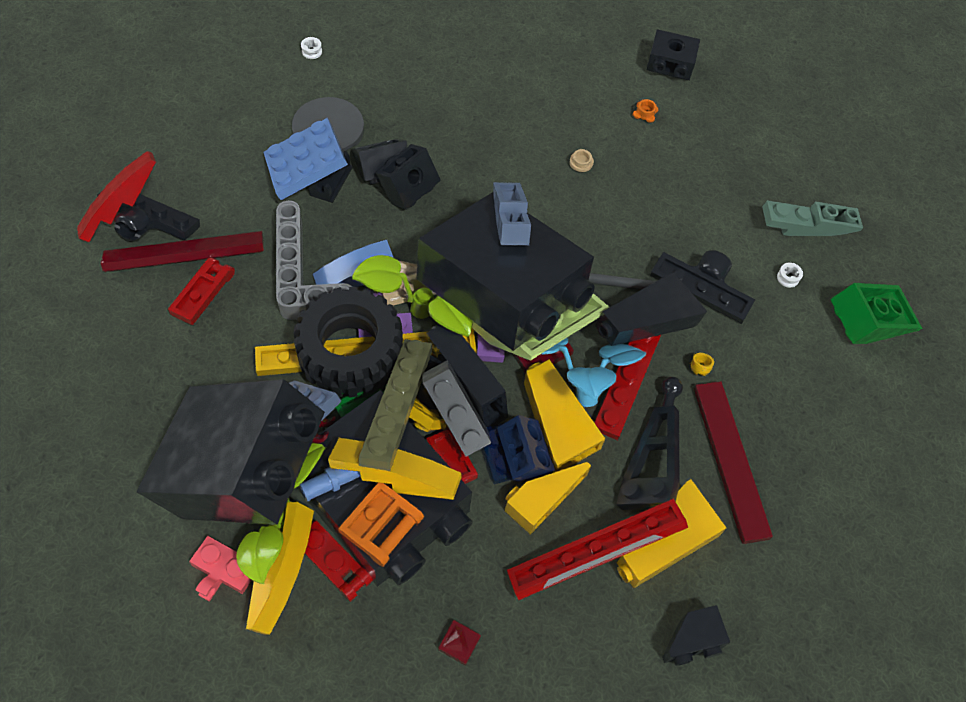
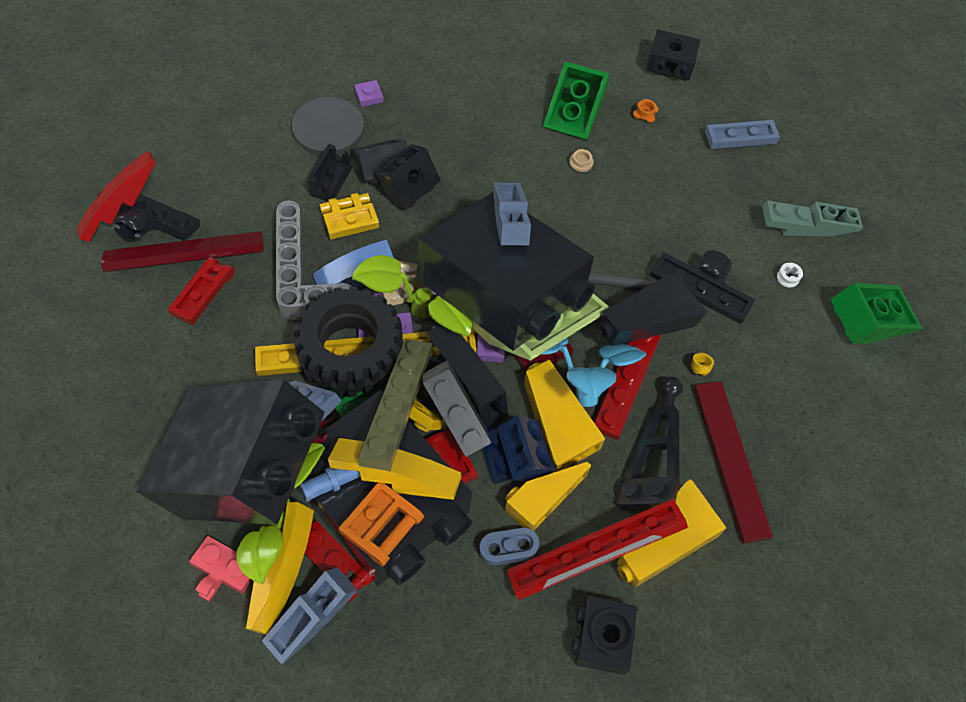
medium blue plate [264,118,348,200] -> none
white bush [301,37,322,59] -> none
dark red tile [438,620,481,666] -> none
black slope [662,605,730,666] -> none
none -> sand blue slope [262,568,358,665]
none -> yellow plate [319,193,379,240]
none -> medium lavender plate [354,80,383,107]
none -> sand blue plate [479,528,539,565]
none -> green slope [543,61,610,140]
none -> black brick [571,596,637,675]
none -> sand blue plate [705,120,780,149]

